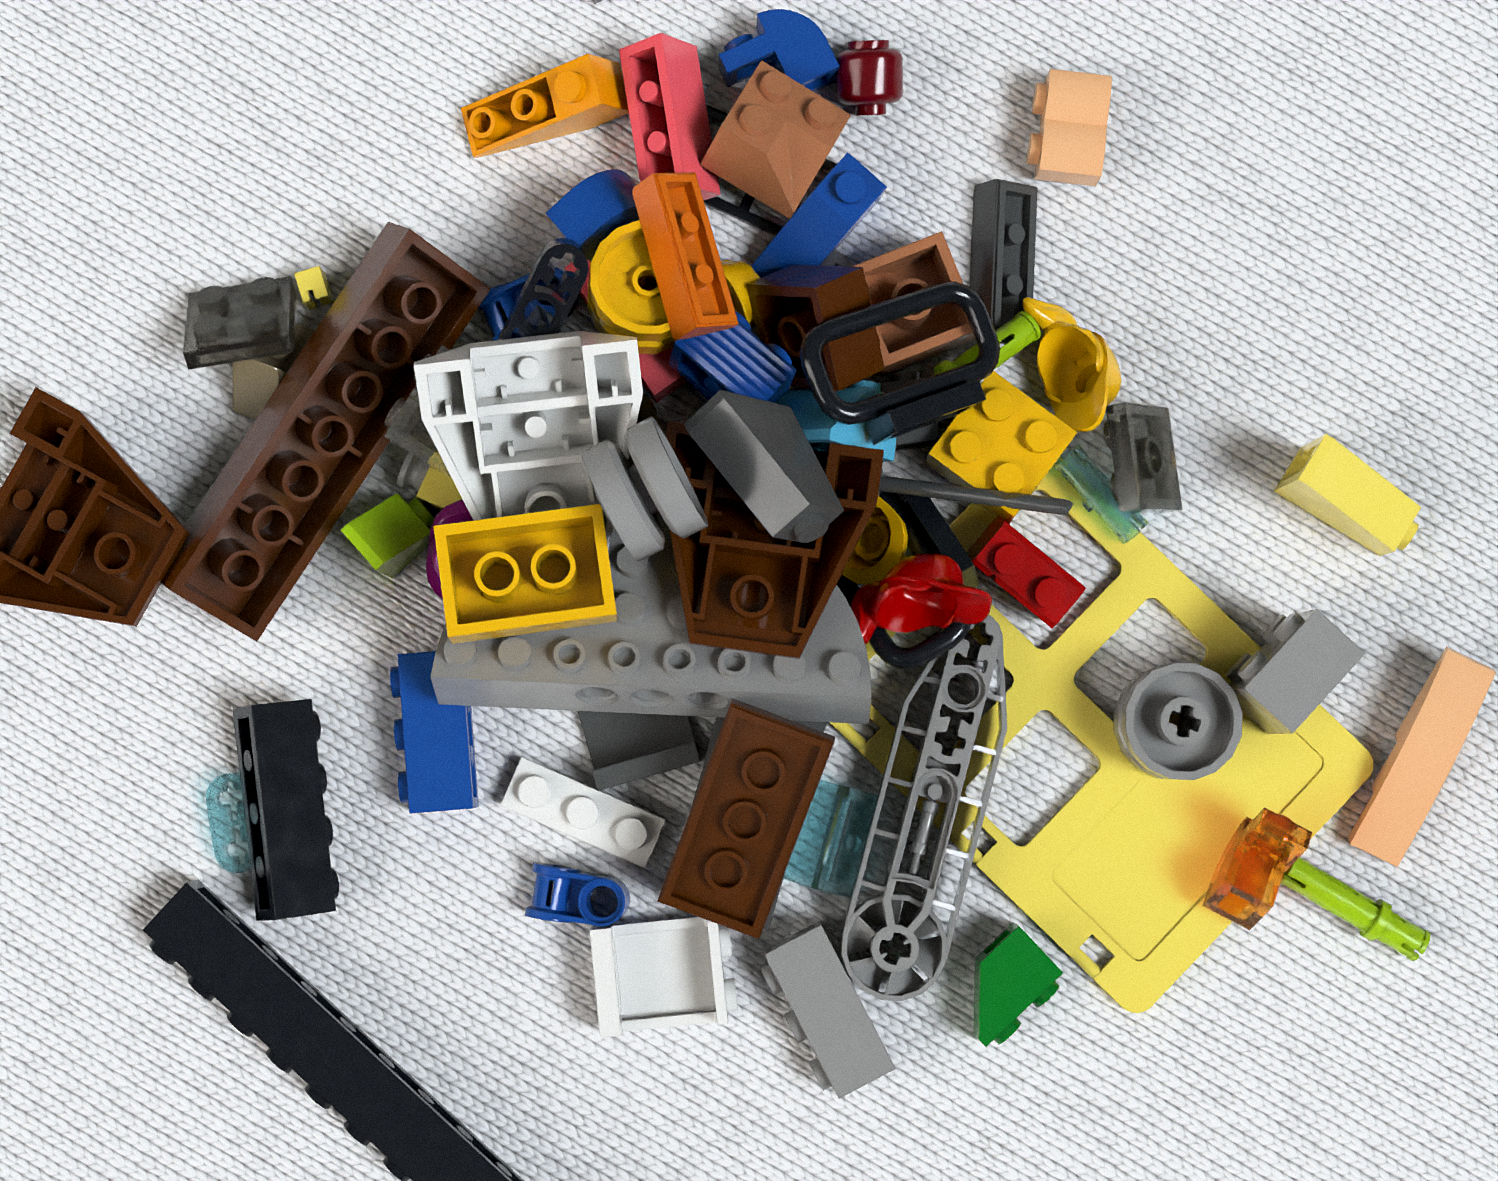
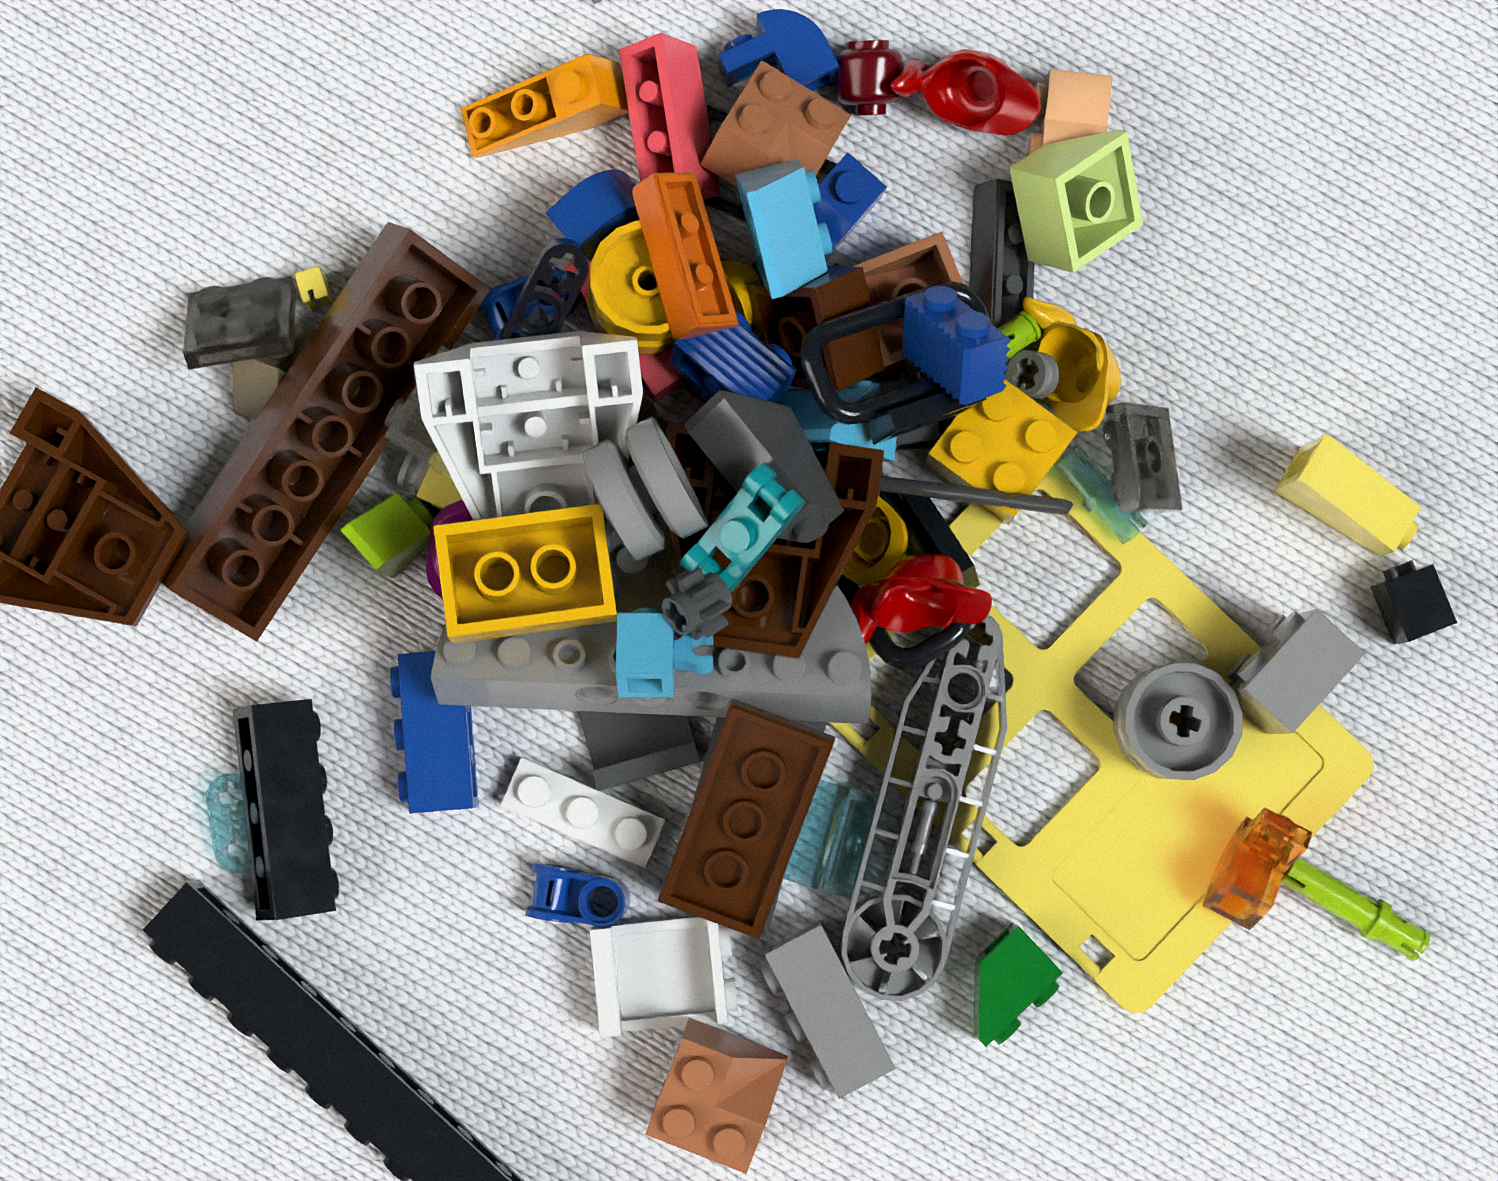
red brick [967,515,1086,628] -> none
light nougat slope [1348,646,1496,867] -> none
none -> medium azure brick [615,608,713,697]
none -> nougat slope [645,1017,788,1174]
none -> dark grey gear [662,567,732,640]
none -> teal plate [680,462,806,593]
none -> medium azure slope [735,158,833,299]
none -> red hair [890,49,1041,135]
none -> blue brick [902,285,1011,405]
none -> light grey bush [1006,350,1060,399]
none -> yellowish green slope [1009,130,1143,273]
none -> black brick [1370,560,1457,644]

